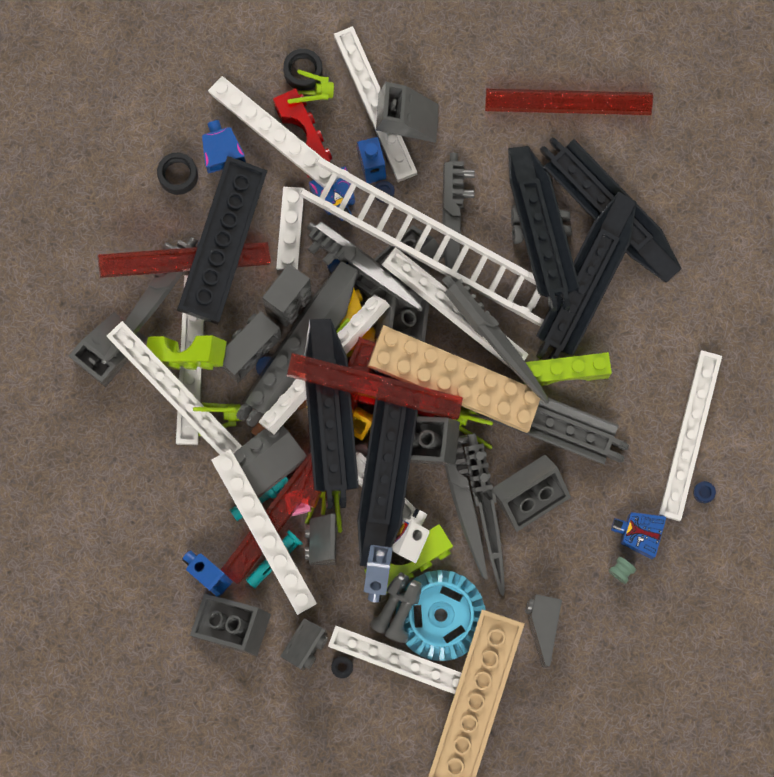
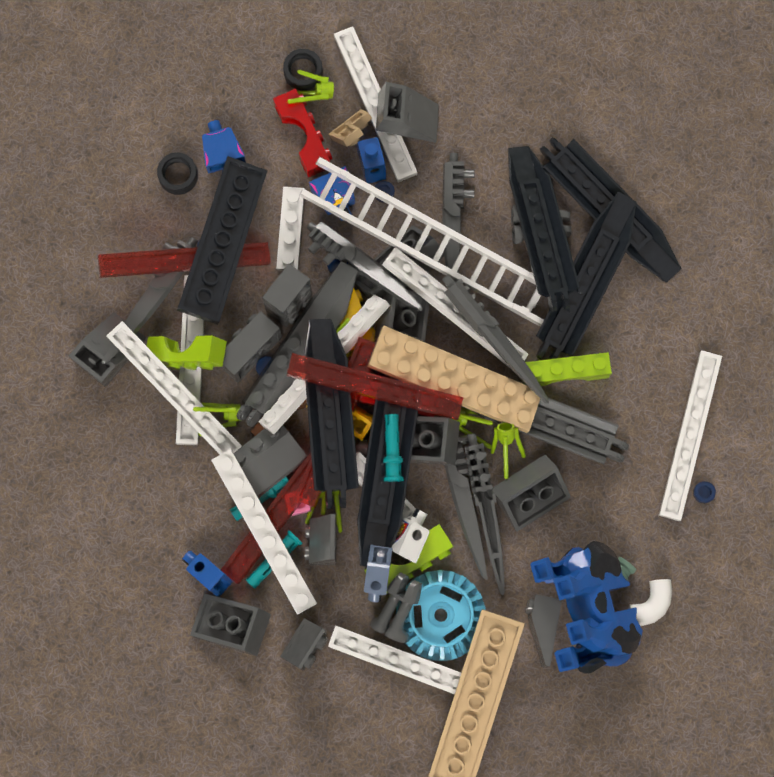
white plate [208,76,340,188] -> none
black plate [331,656,353,679] -> none
clear red plate [485,88,653,115] -> none
blue torso [611,512,666,559] -> none
none -> tan plate [329,109,372,147]
none -> teal pin [383,414,404,482]
none -> lime plant [490,422,526,479]
none -> blue animal [530,541,643,674]
none -> white cylinder [628,579,672,626]

